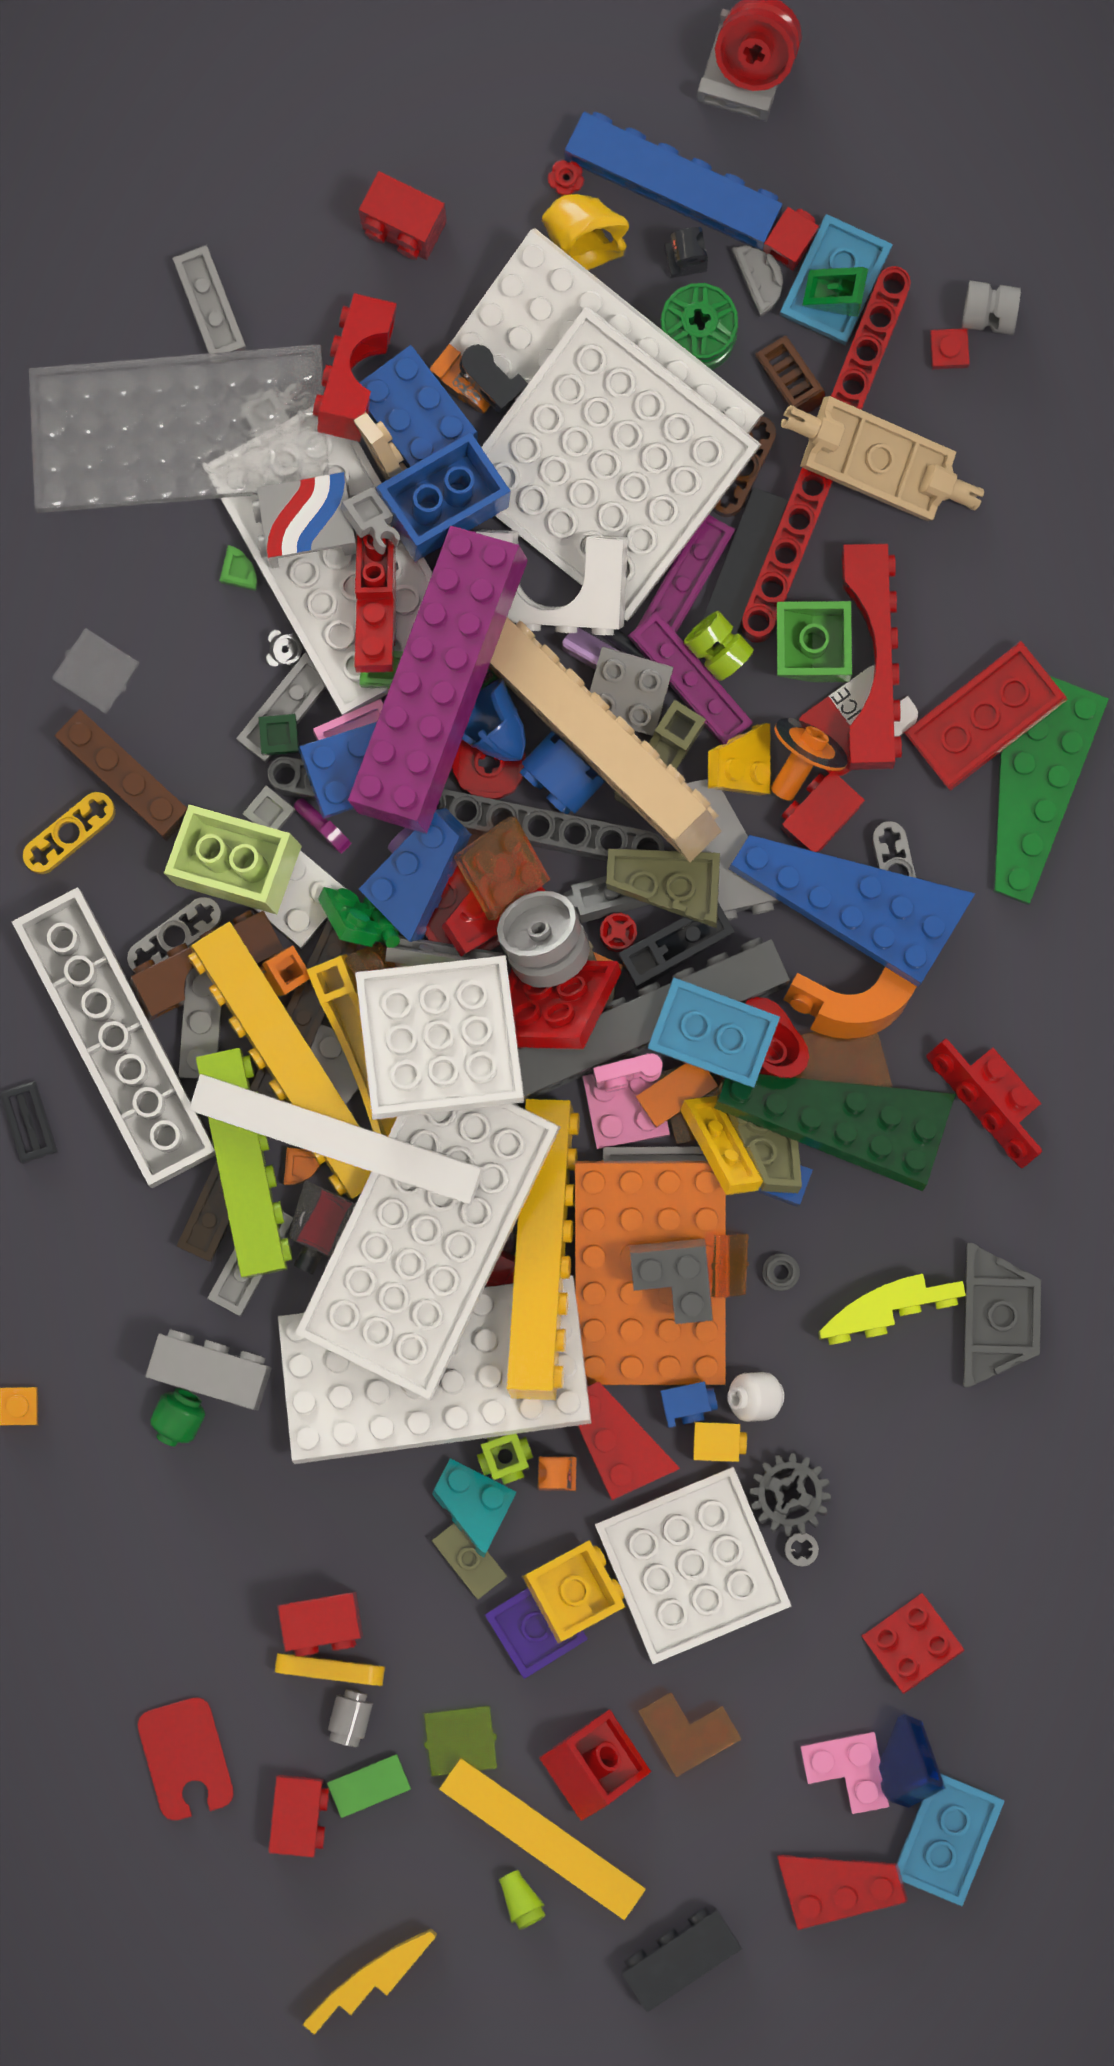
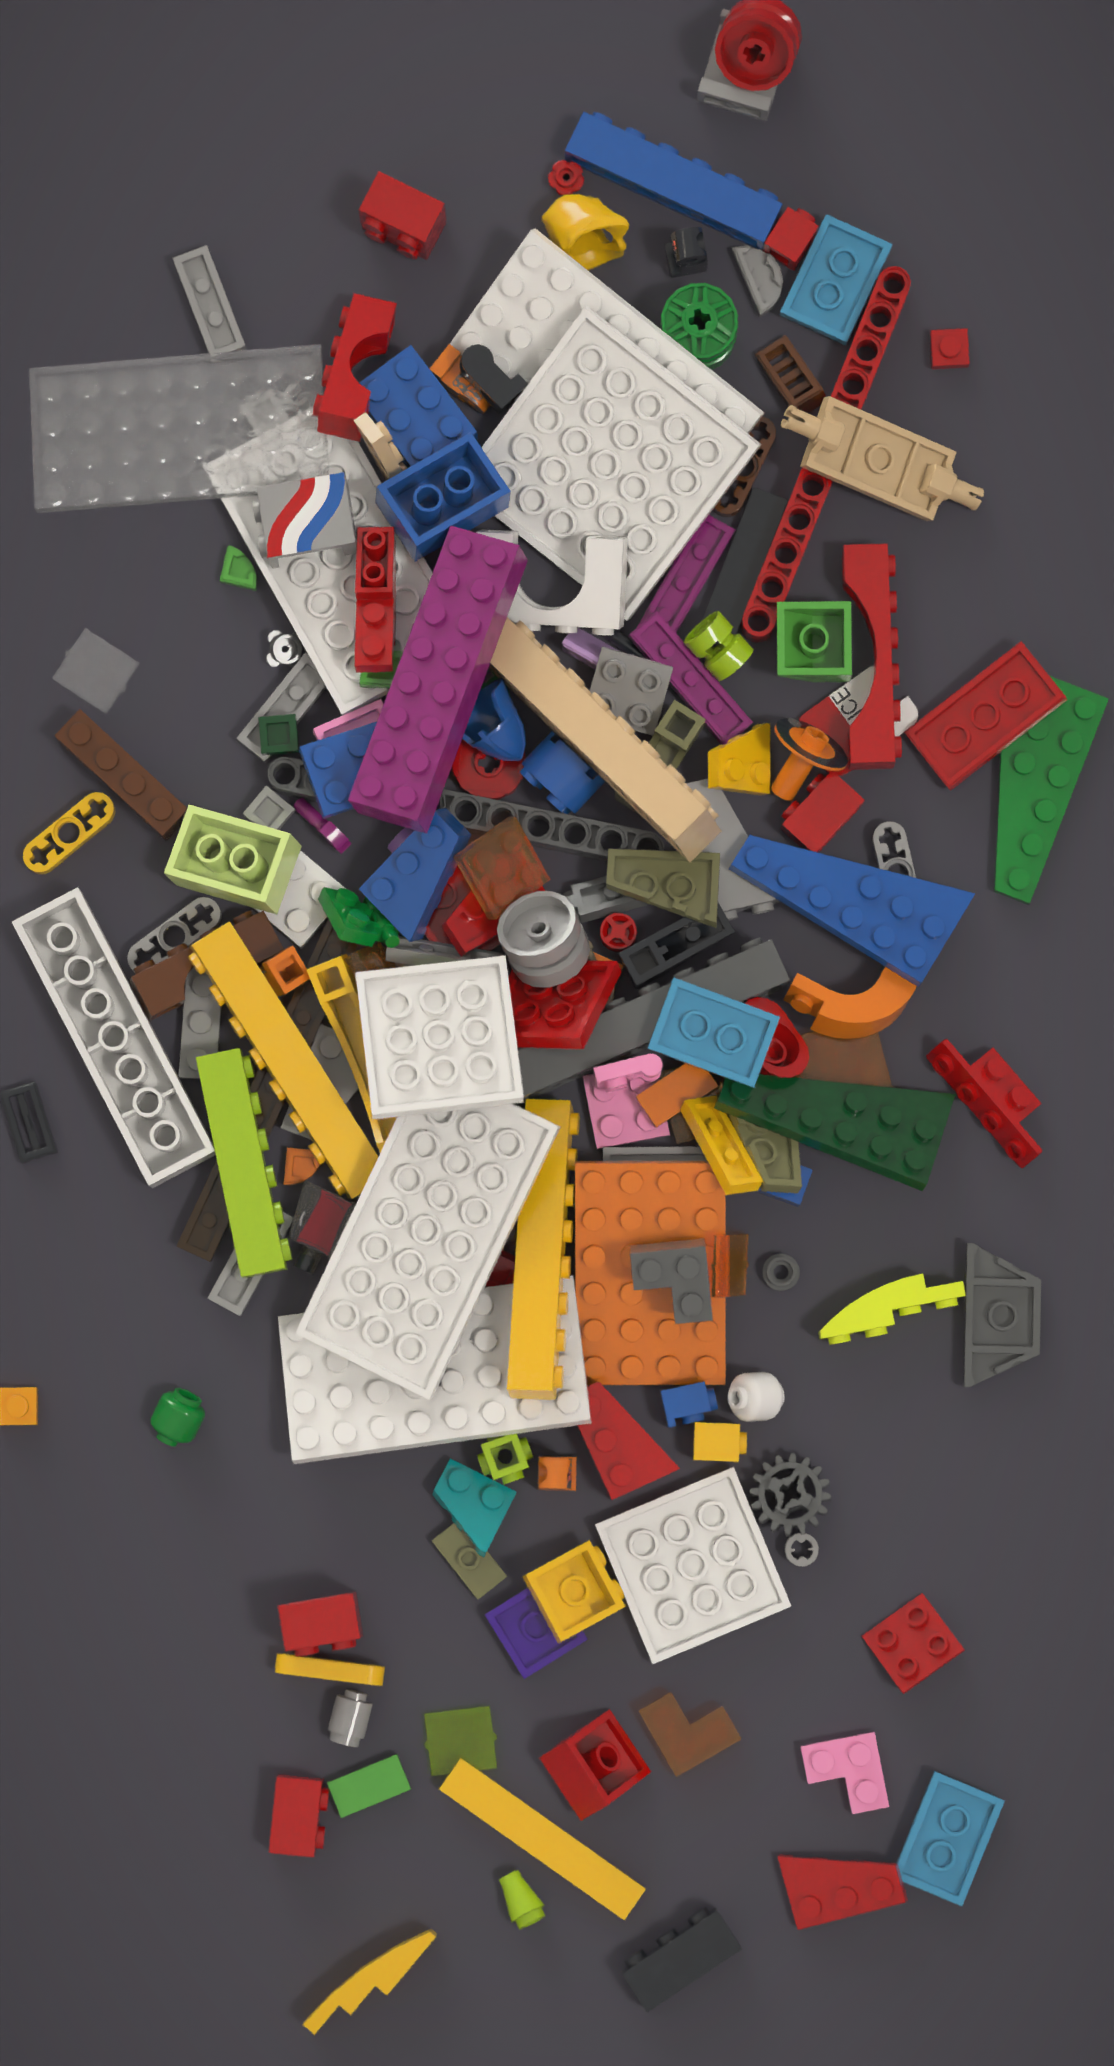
red piece [138,1697,234,1821] -> none
light grey brick [146,1329,272,1411] -> none
white tile [189,1074,484,1205] -> none
light grey plate [341,487,400,554] -> none
green slope [803,267,868,317] -> none
clear blue slope [878,1714,946,1808] -> none
light grey wheel [962,280,1021,335] -> none

